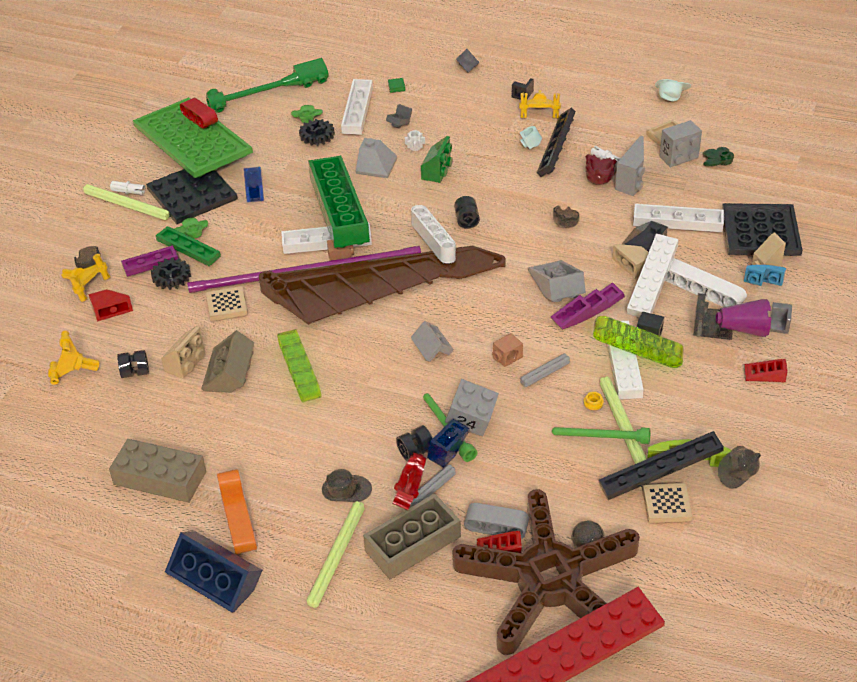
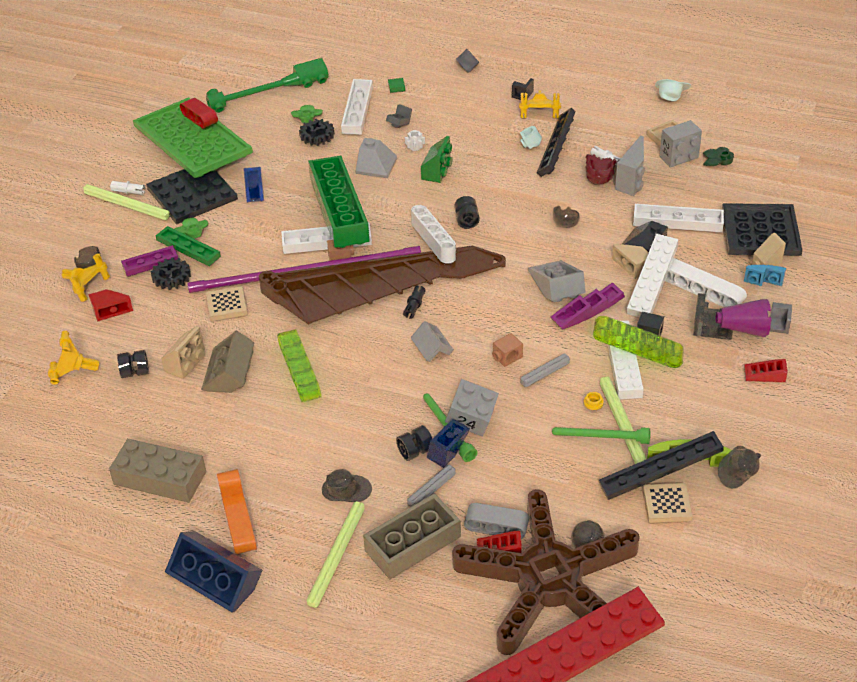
red piece [392,453,427,511] -> none
none -> black pin [403,285,426,319]

